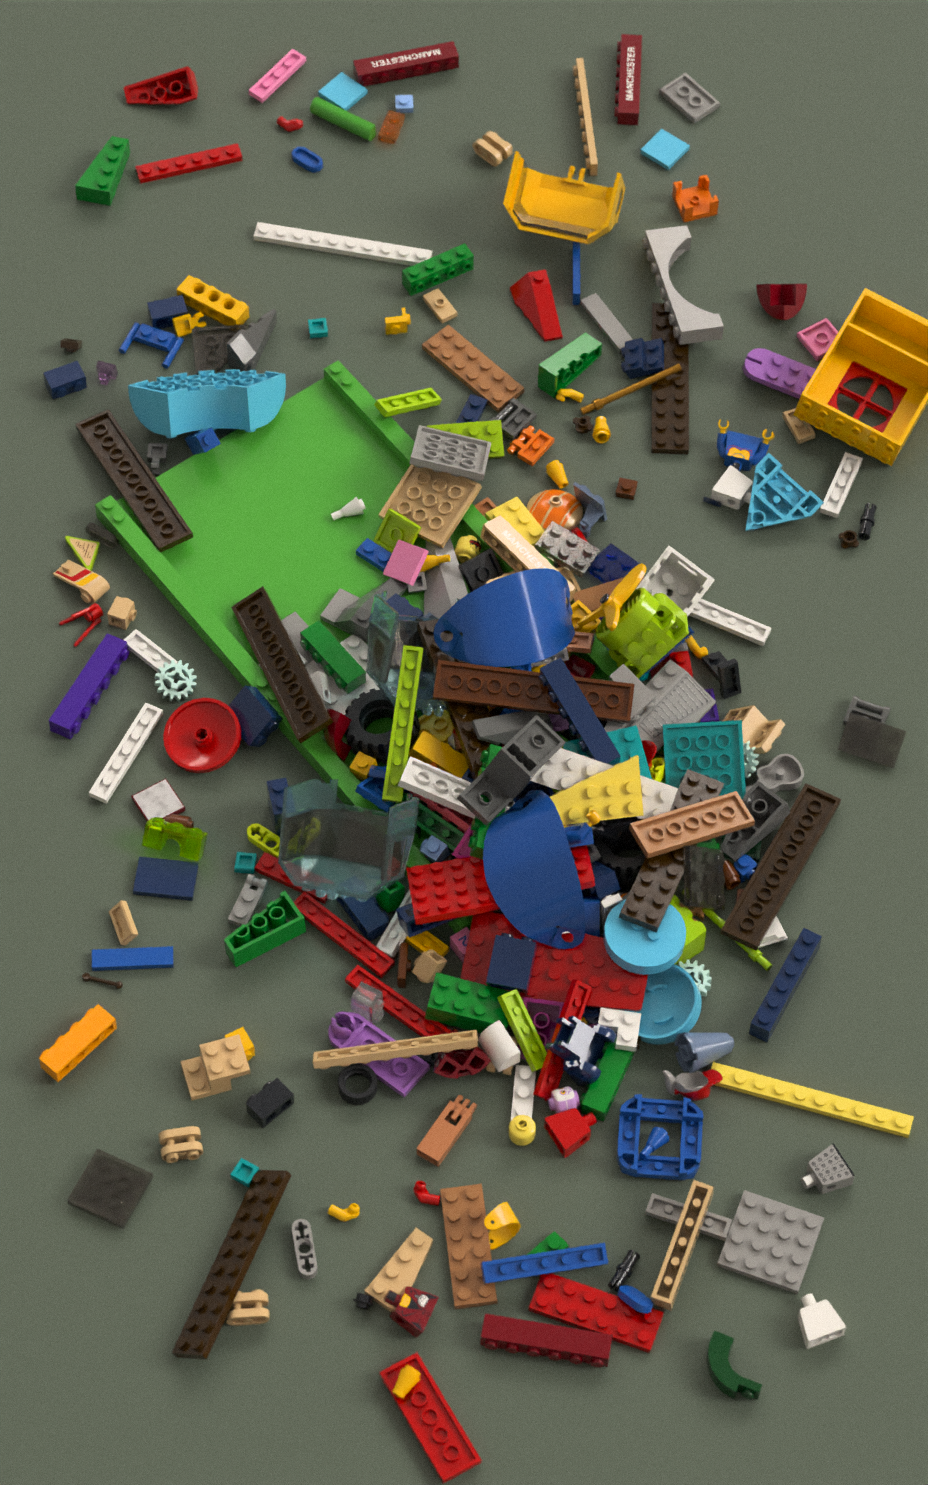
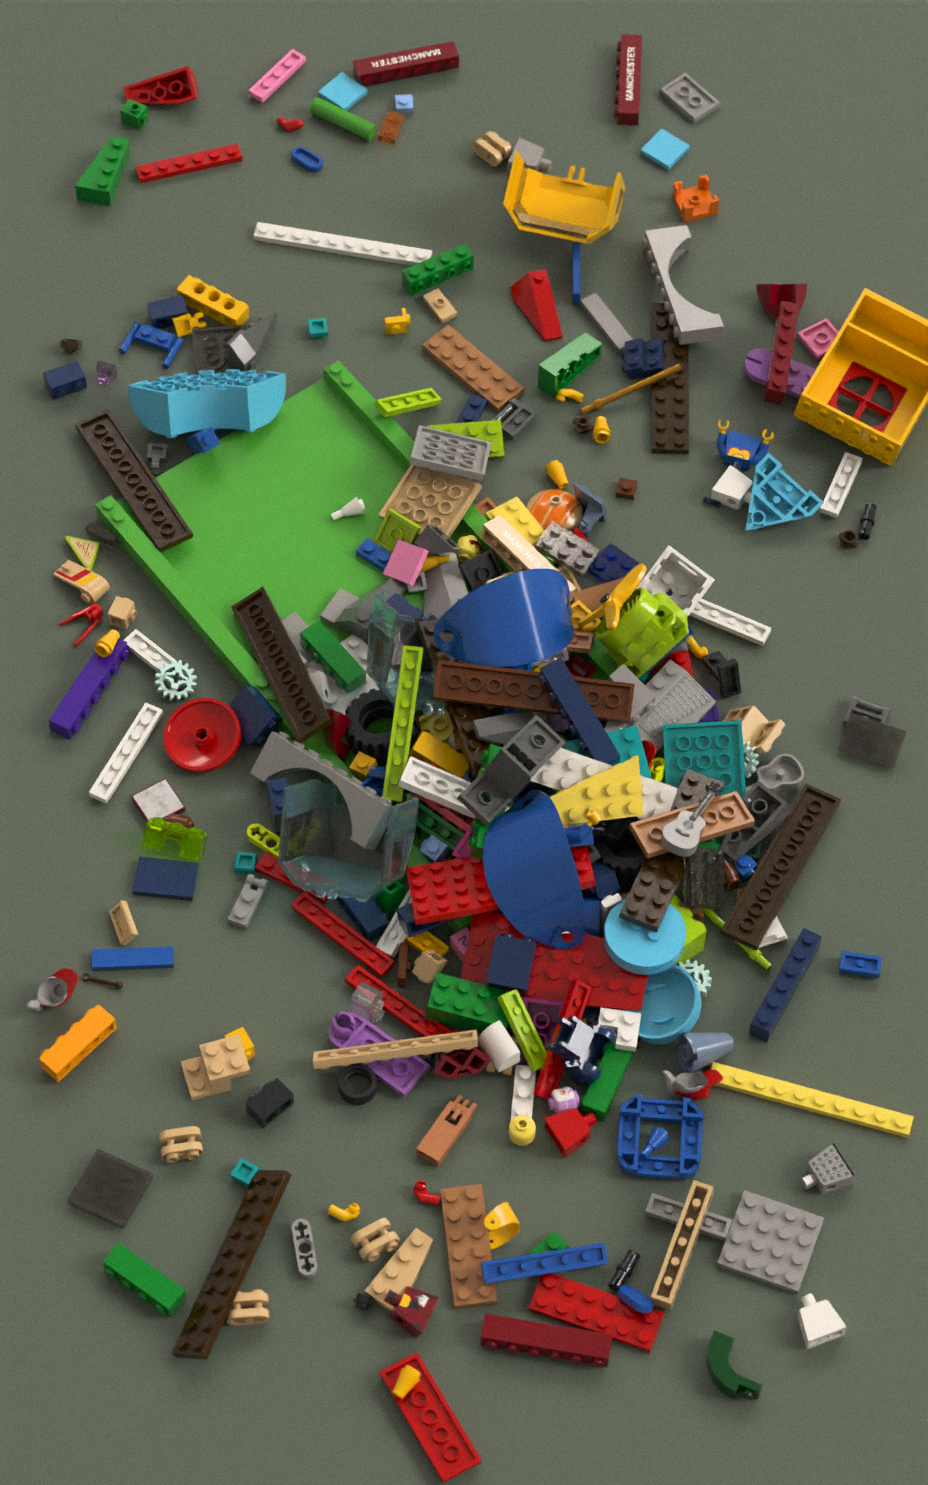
green wedge [224,890,306,967] -> none
orange plate [507,425,554,466] -> none
tan plate [573,58,598,176] -> none
tan plate [782,408,816,444] -> none
none -> light grey hair [27,968,78,1012]
none -> yellow cone [95,629,120,657]
none -> green brick [102,1243,186,1317]
none -> green brick [120,99,149,130]
none -> light grey arch [250,731,397,850]
none -> tan brick [351,1218,400,1262]
none -> dark grey slope [415,525,462,555]
none -> light grey torso [508,138,552,174]
none -> piece [661,781,724,857]
none -> dark red brick [763,301,799,405]
none -> blue plate [839,951,882,978]

